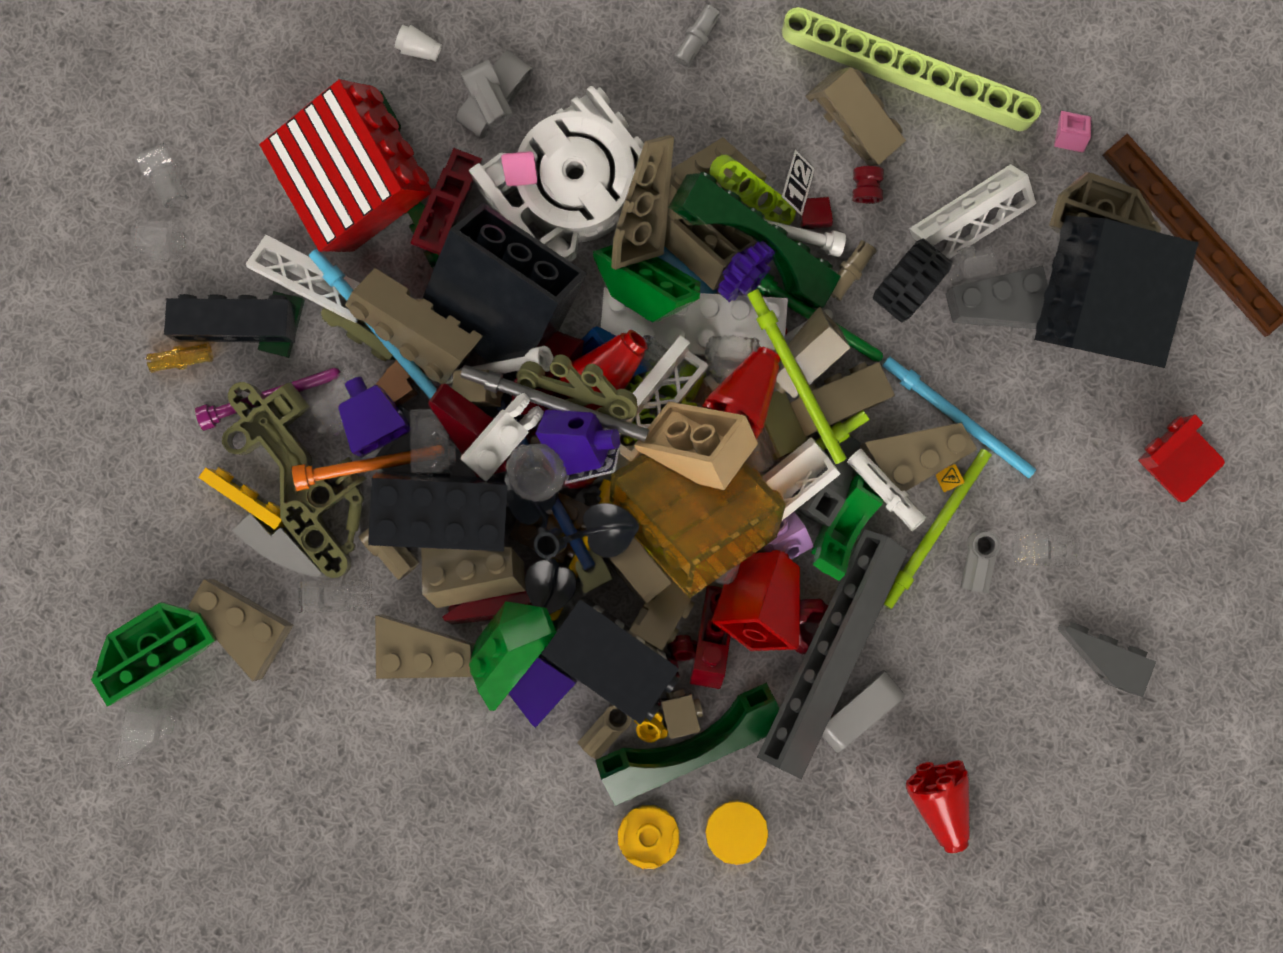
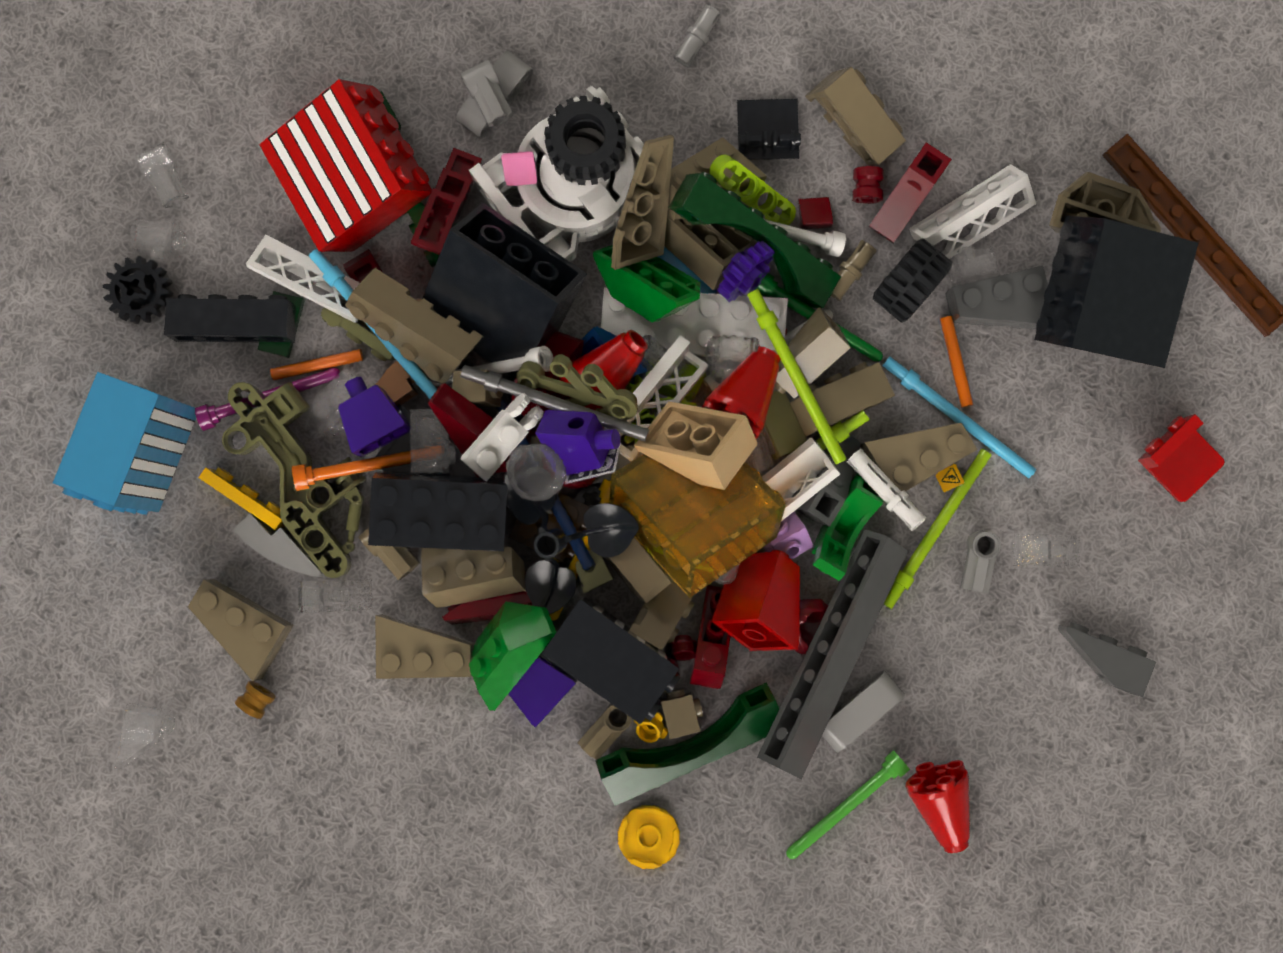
green wedge [91,602,217,707] -> none
clear yellow pin [146,342,213,373] -> none
white cone [394,25,442,62] -> none
yellow tile [705,800,768,865] -> none
yellowish green beam [782,7,1041,131] -> none
sticker [782,150,814,216] -> none
bright pink slope [1054,111,1091,152] -> none
none -> dark azure brick [53,372,196,515]
none -> black gear [103,256,174,324]
none -> pearl gold wheel [235,681,276,719]
none -> orange bar [270,349,363,381]
none -> dark red slope [343,249,383,283]
none -> black tyre [544,96,626,185]
none -> black hinge [737,99,801,160]
none -> bright green piece [786,750,910,859]
none -> dark red slope [868,142,952,244]
none -> orange bar [940,316,973,408]

